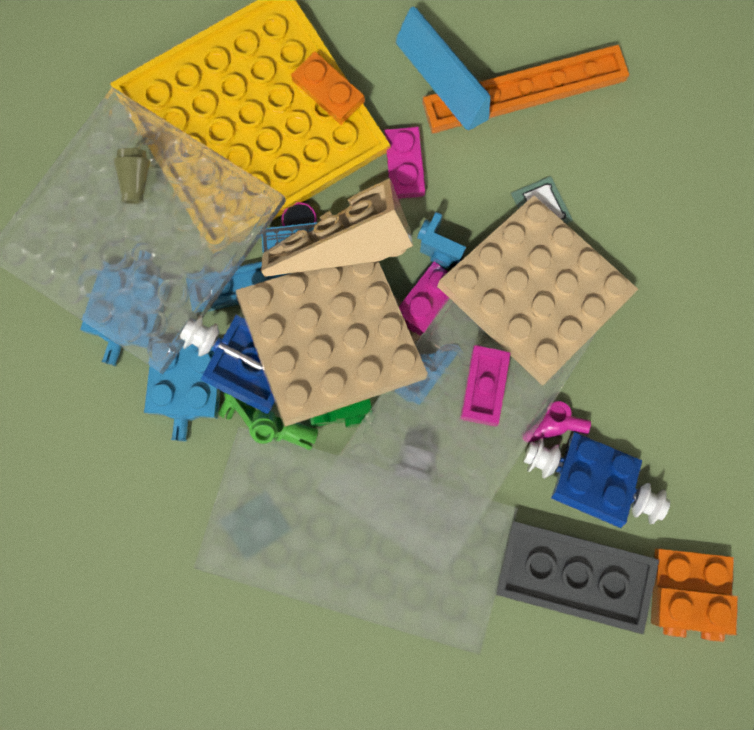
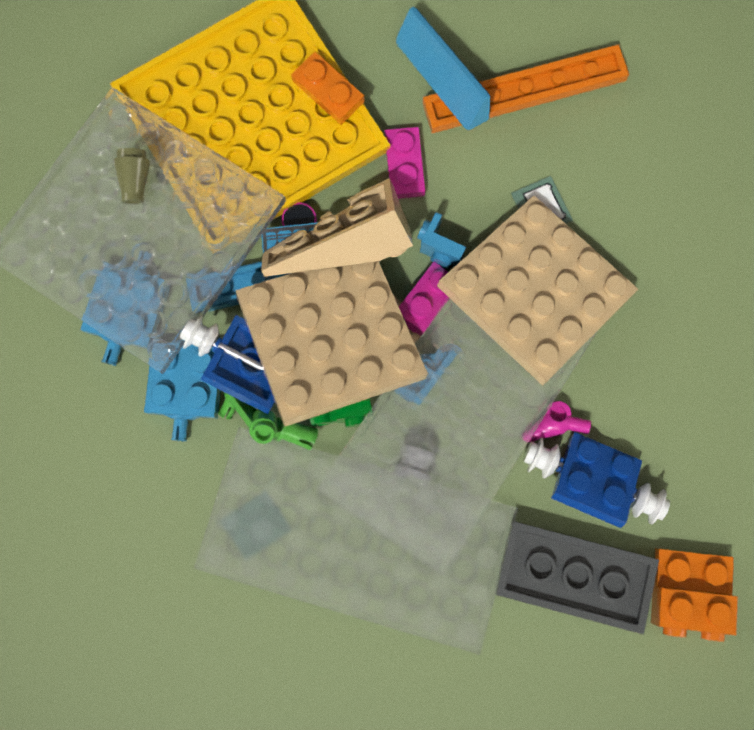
dark pink plate [460,345,511,427] -> none

